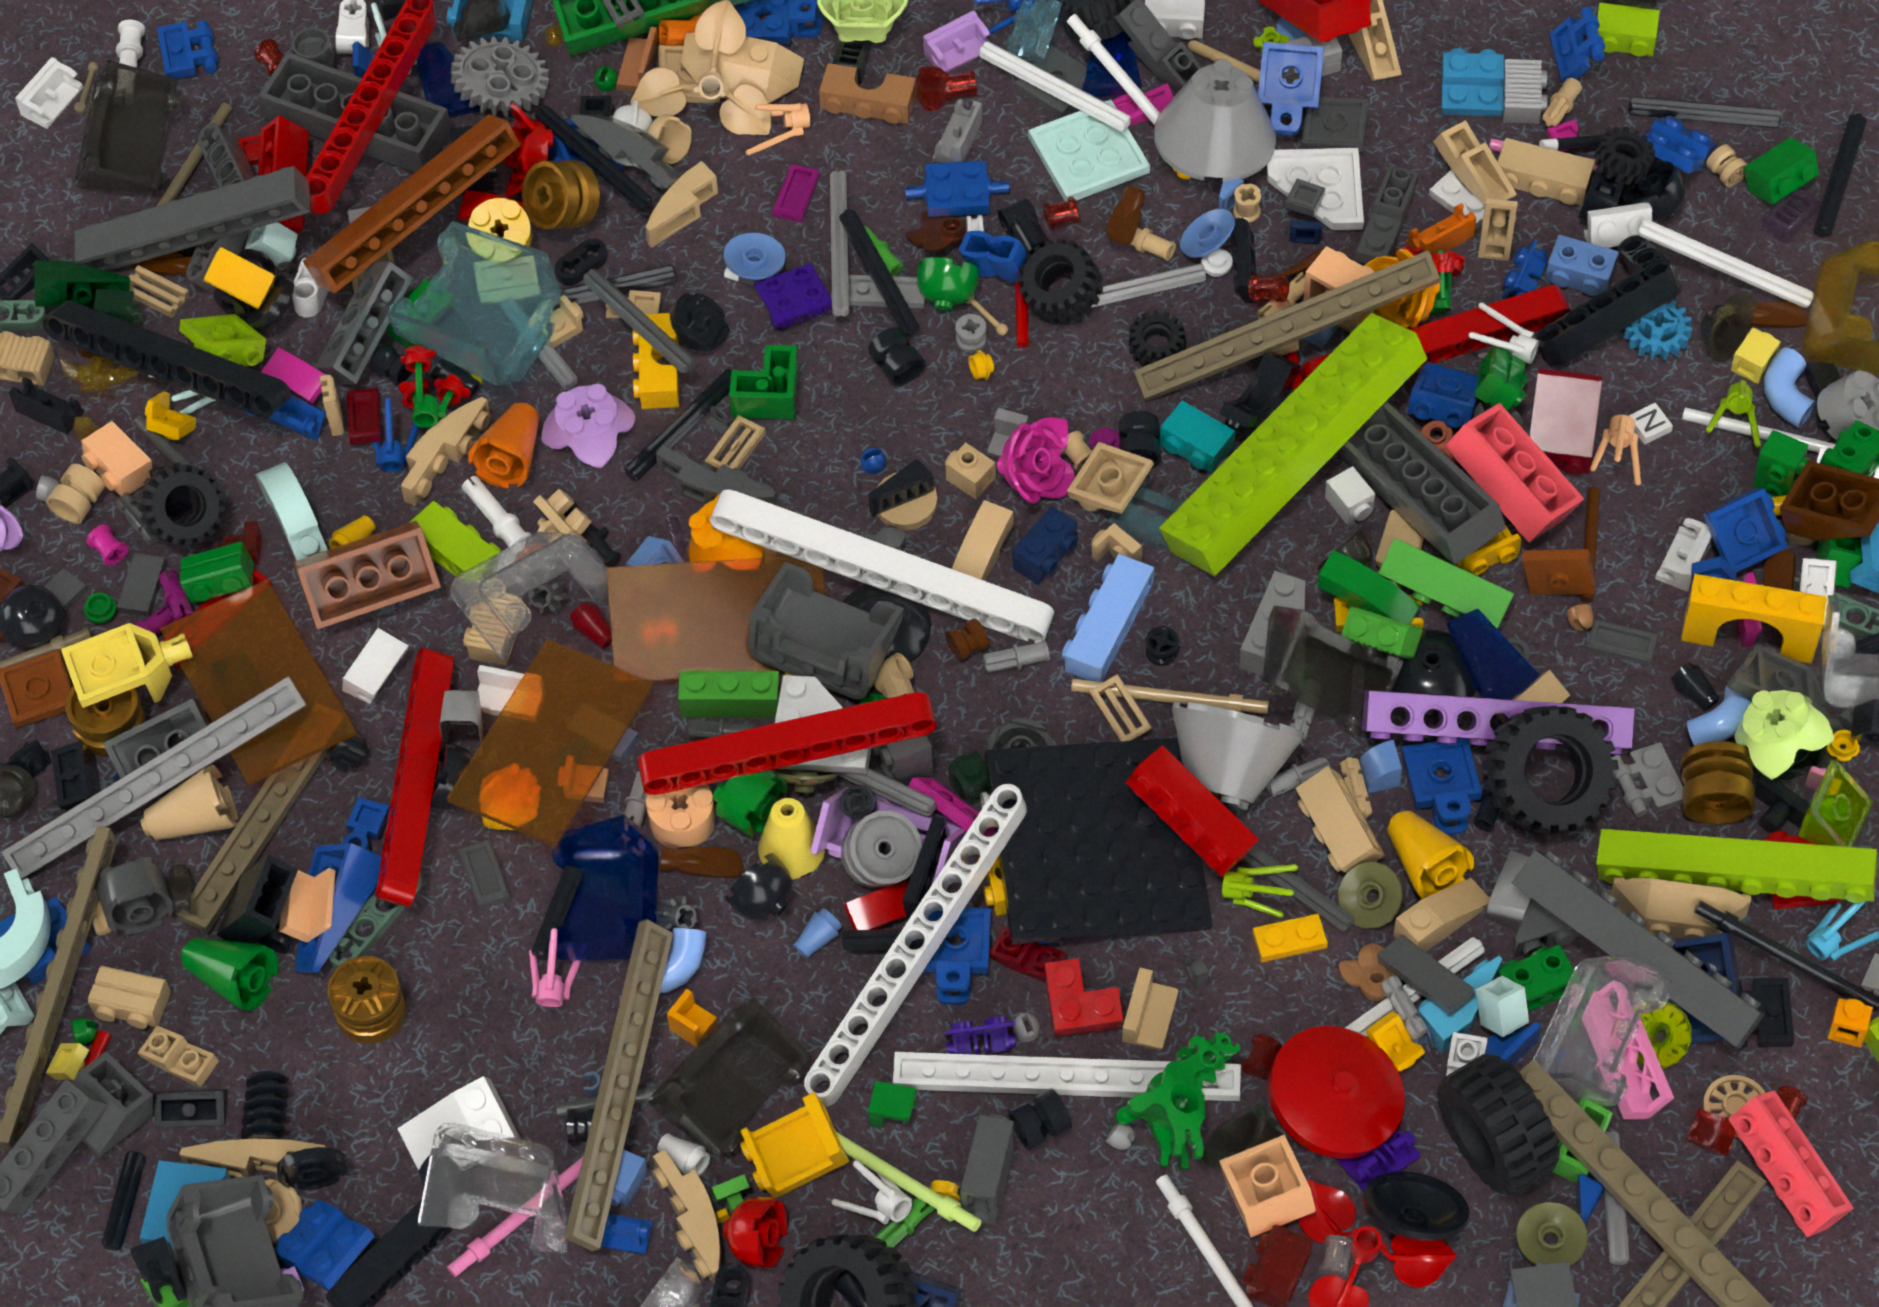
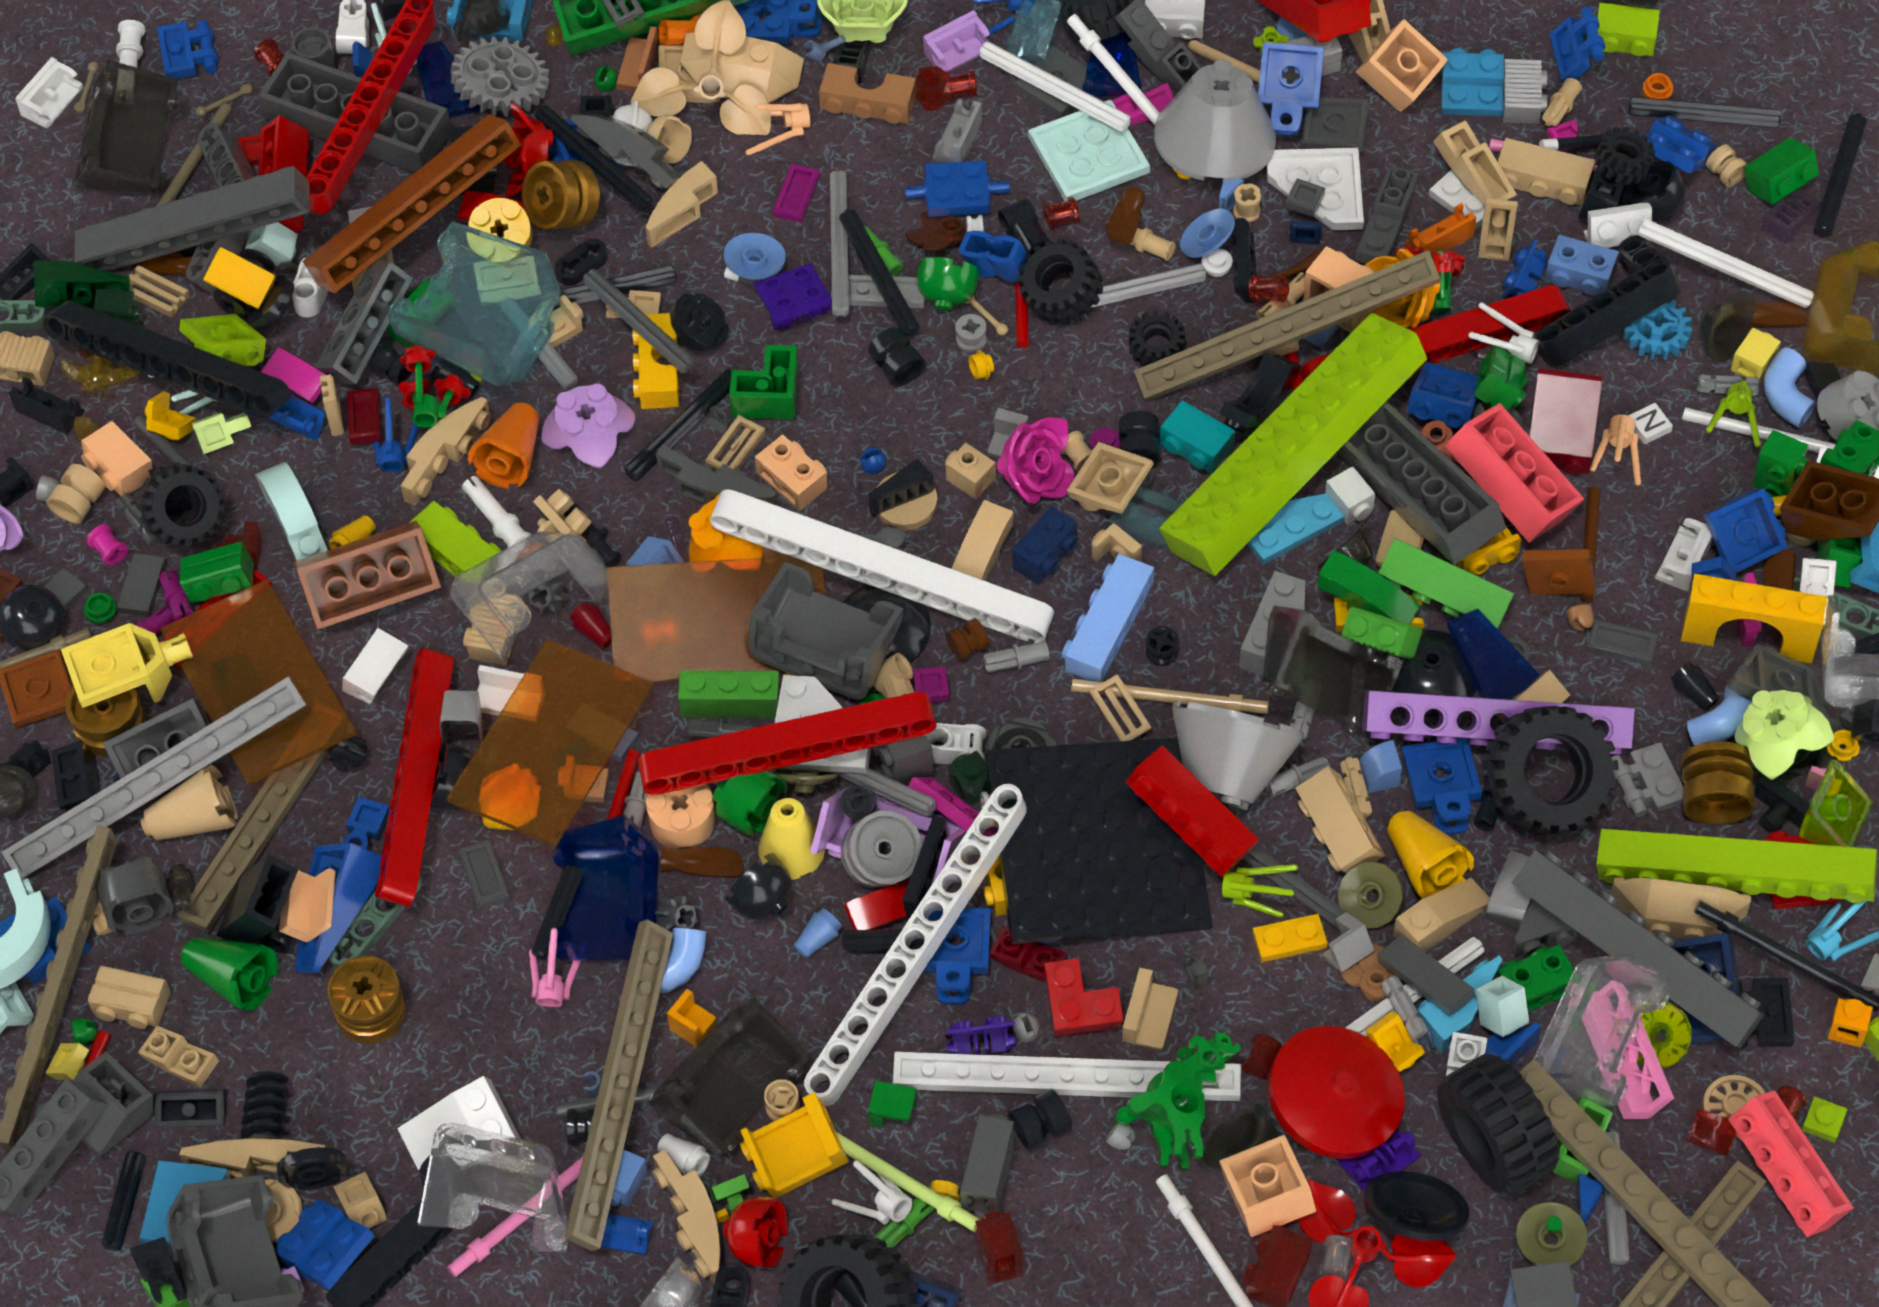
none -> yellowish green plate [191,412,251,454]
none -> dark tan hinge [195,84,253,118]
none -> tan bracket [334,1172,387,1229]
none -> red bar [601,749,640,841]
none -> light nougat brick [755,434,828,511]
none -> tan wheel [764,1080,800,1122]
none -> sand blue hand [804,35,846,62]
none -> magenta plate [913,666,949,703]
none -> white piece [926,723,987,767]
none -> clear red brick [975,1211,1022,1286]
none -> medium azure wing [1247,493,1344,565]
none -> light grey panel [1323,912,1374,972]
none -> light nougat brick [1356,19,1448,112]
none -> green piece [1547,1216,1562,1232]
none -> orange plate [1642,73,1673,100]
none -> dark grey axle [1696,374,1760,396]
none -> lime plate [1802,1096,1847,1143]

